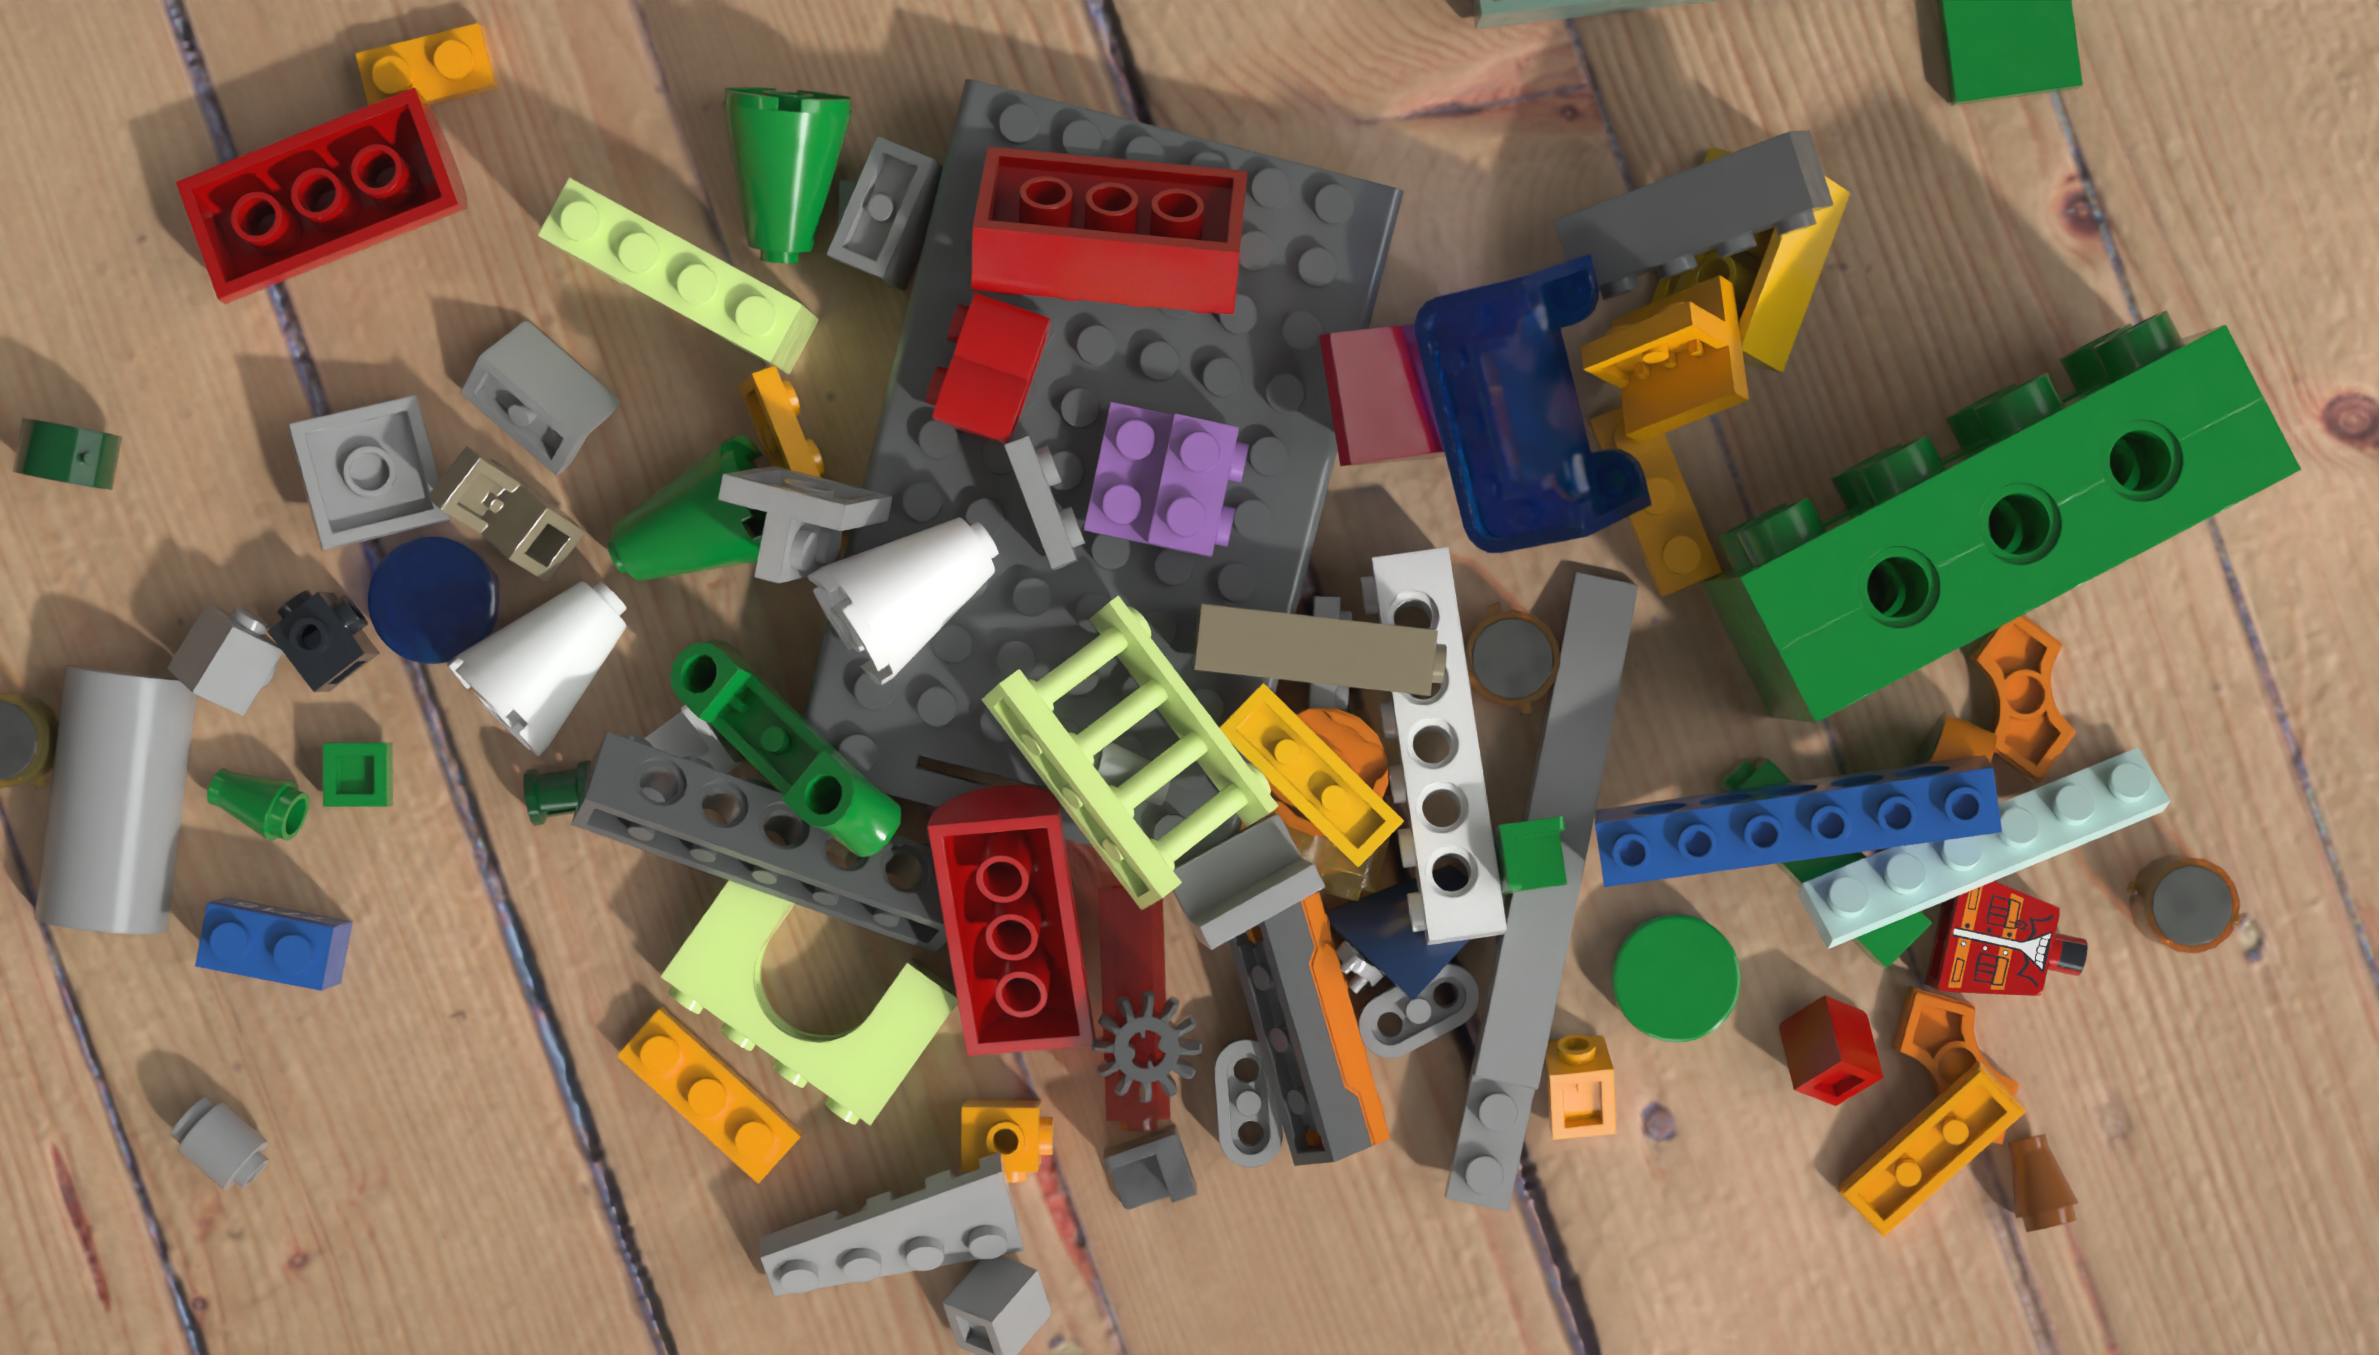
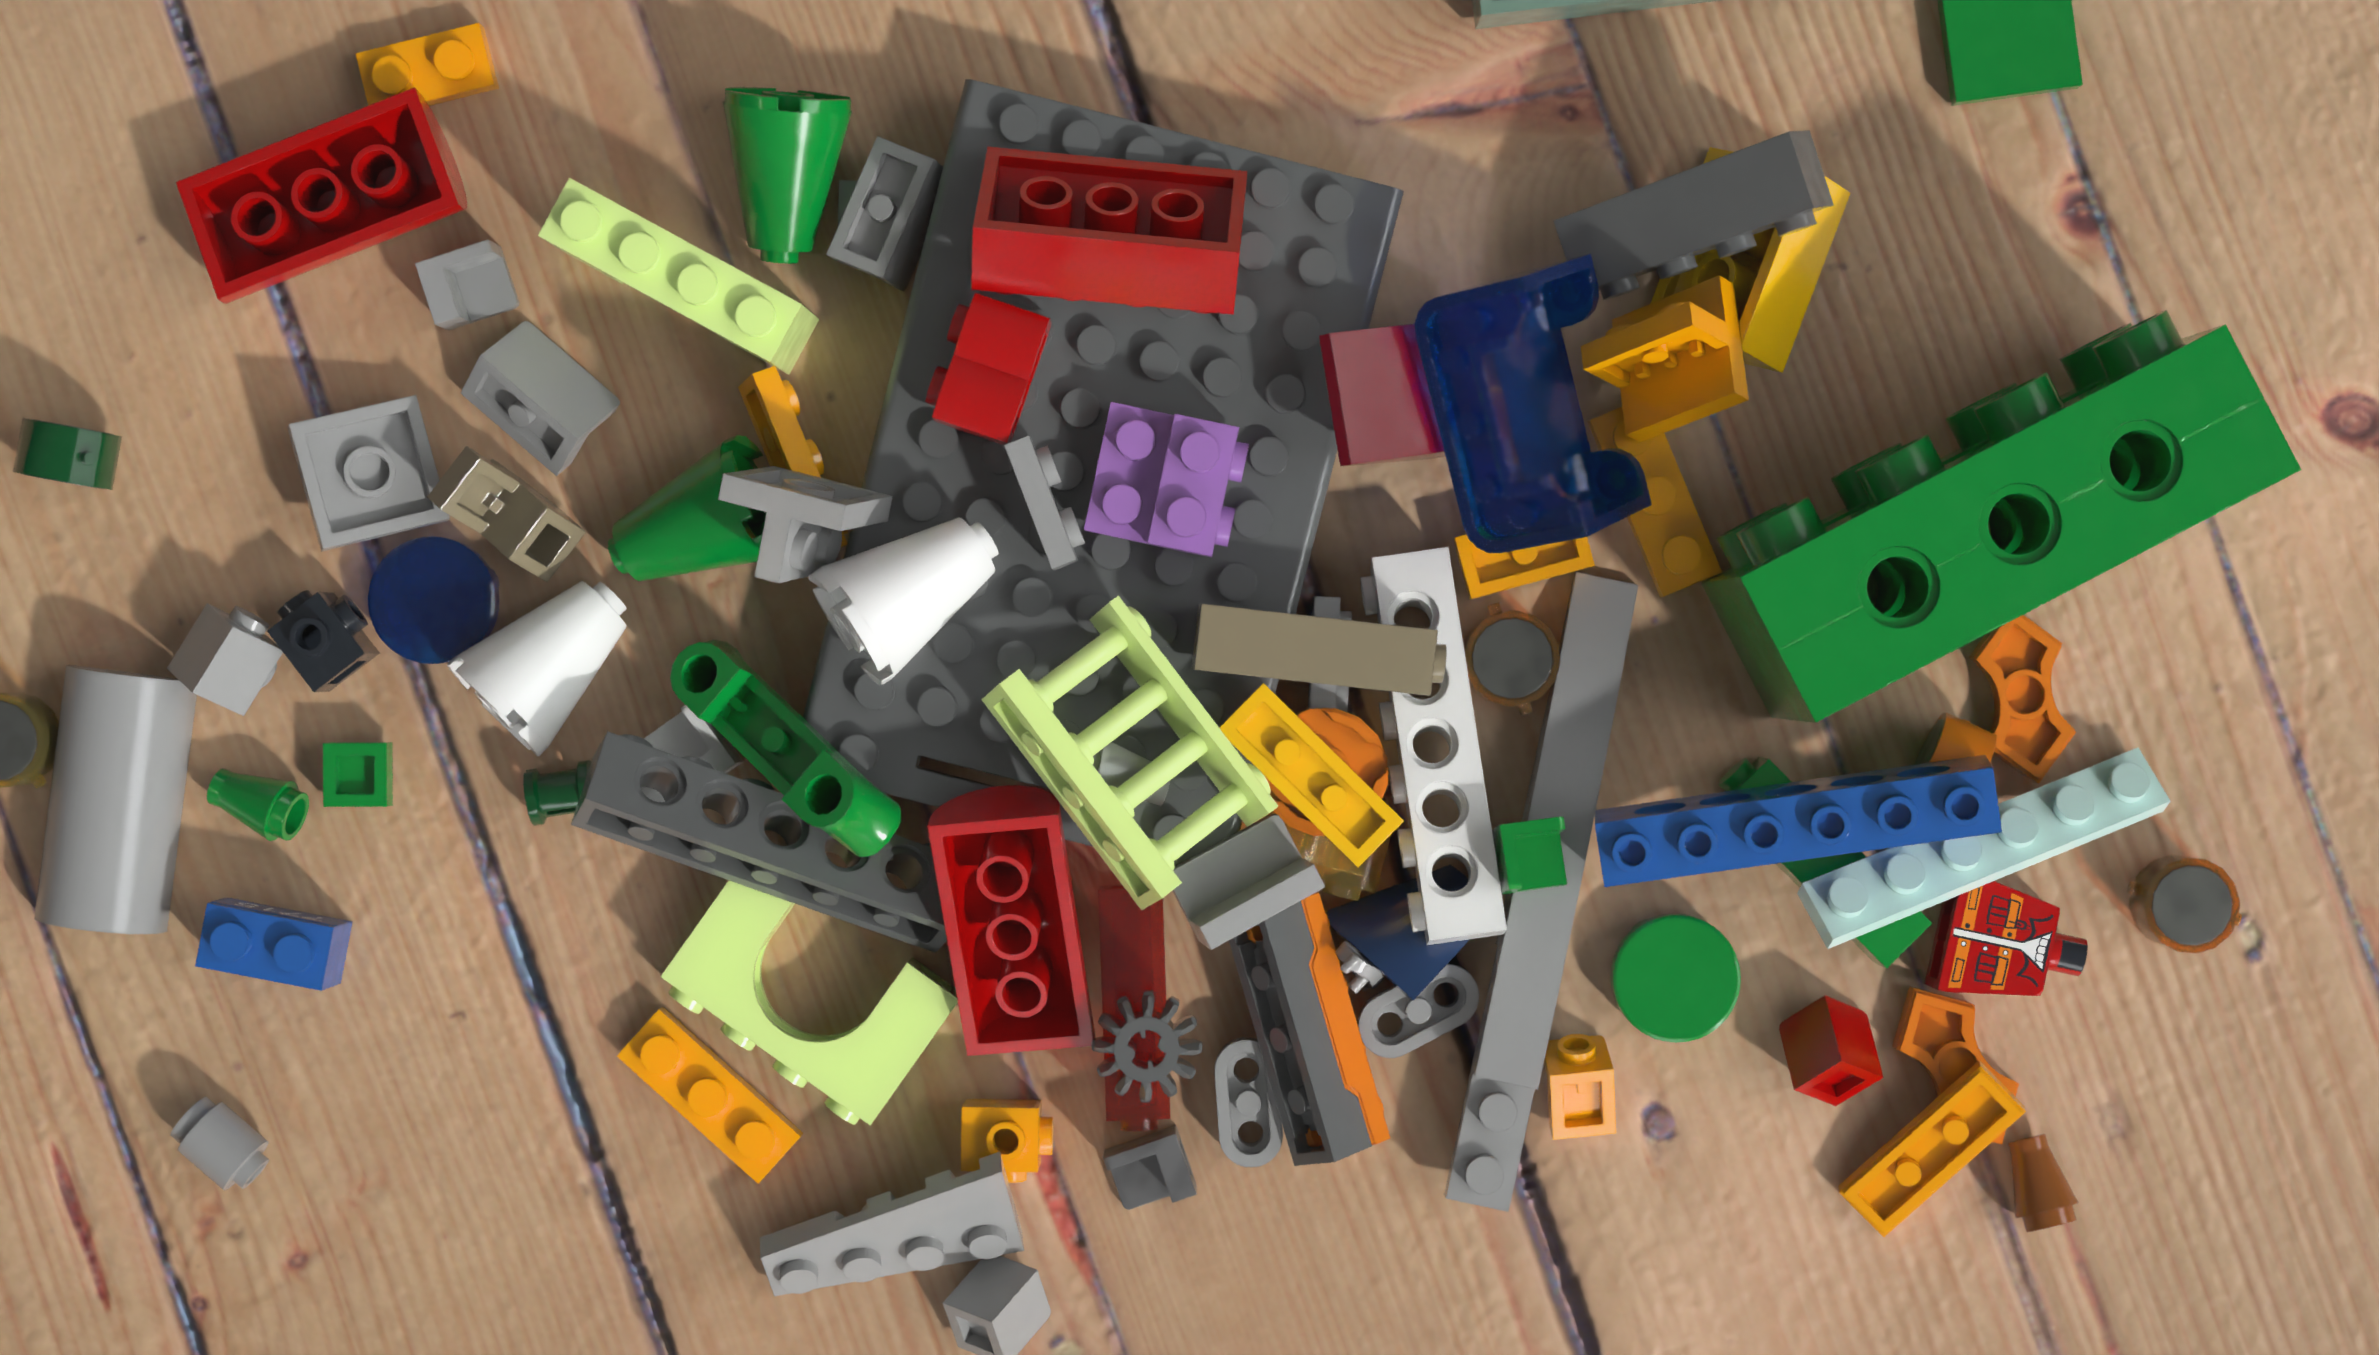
none -> light grey panel [415,240,519,330]
none -> light orange plate [1453,504,1595,600]

